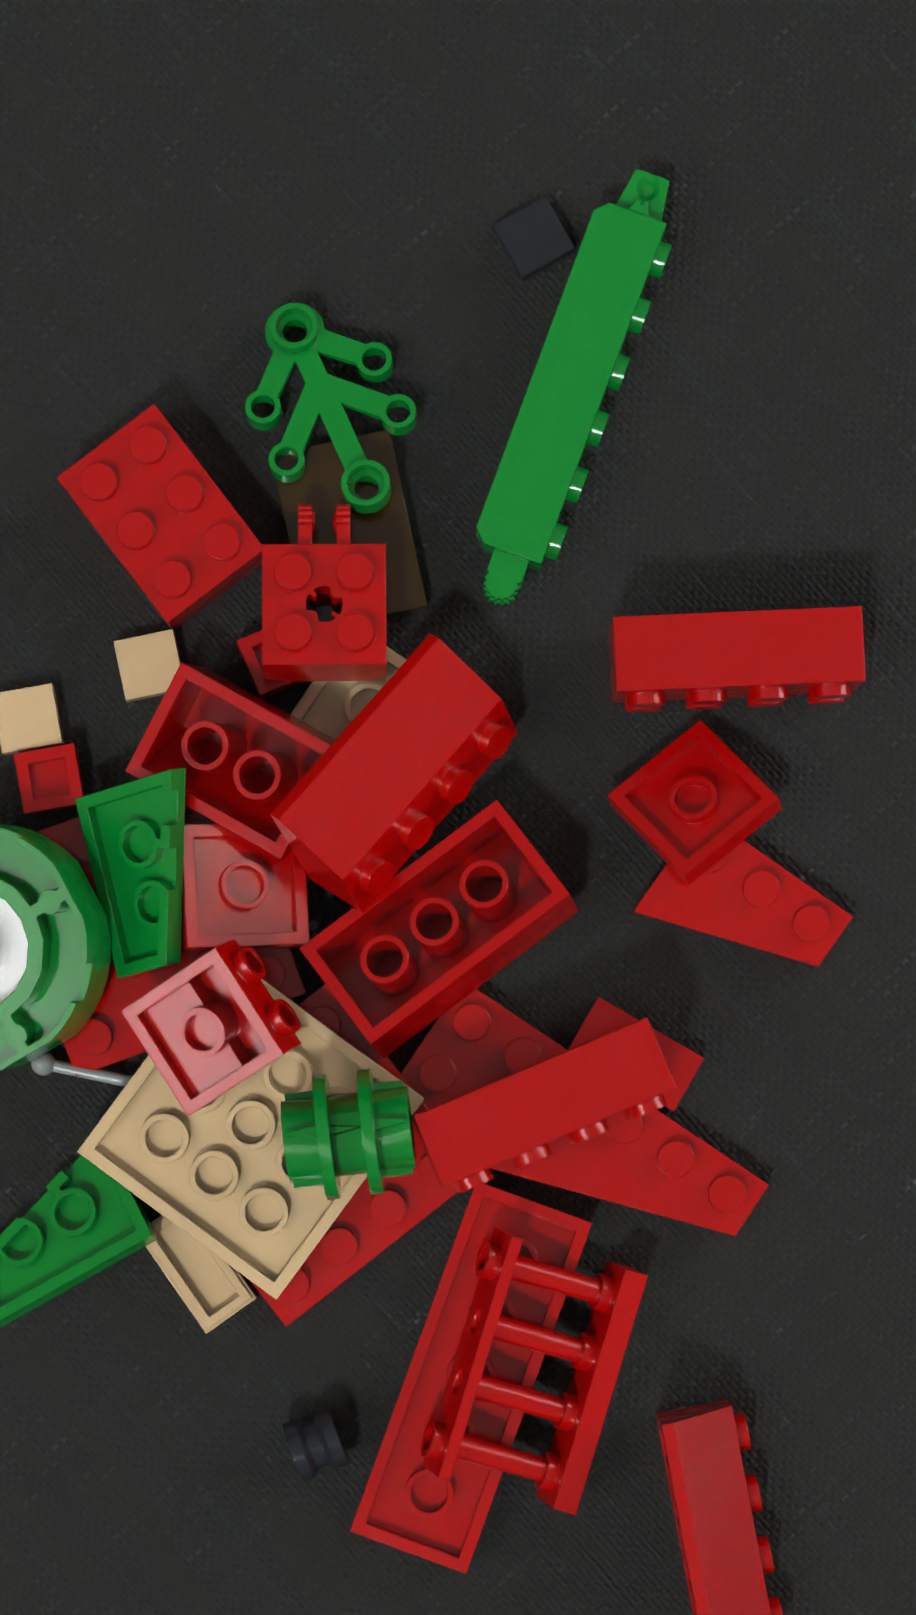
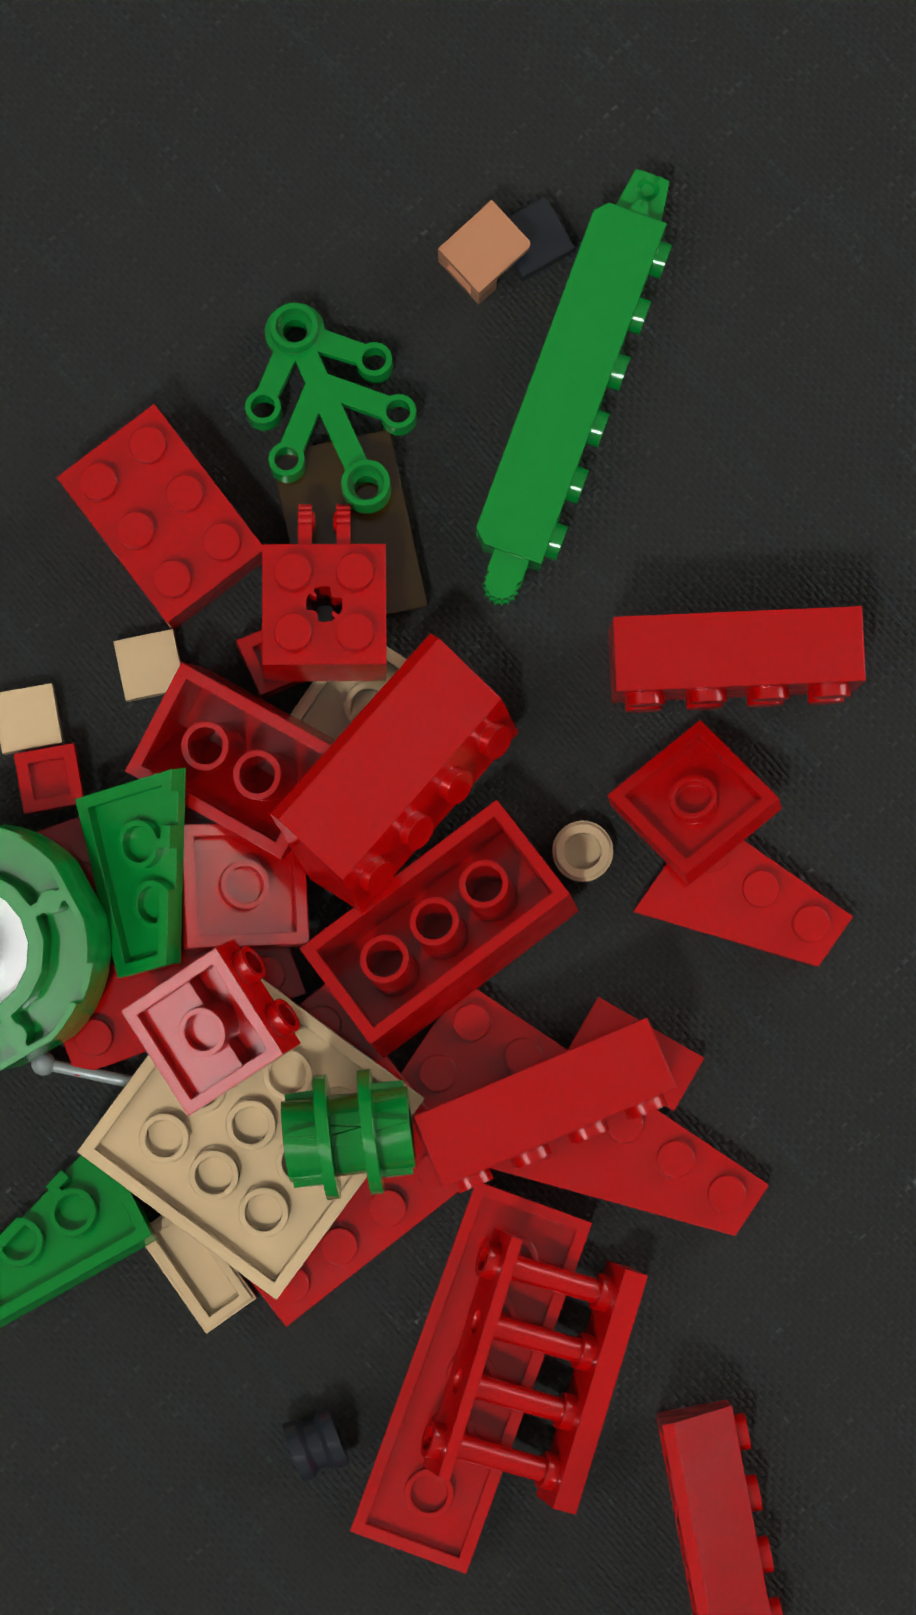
none -> nougat panel [438,200,530,305]
none -> tan tile [552,821,613,882]

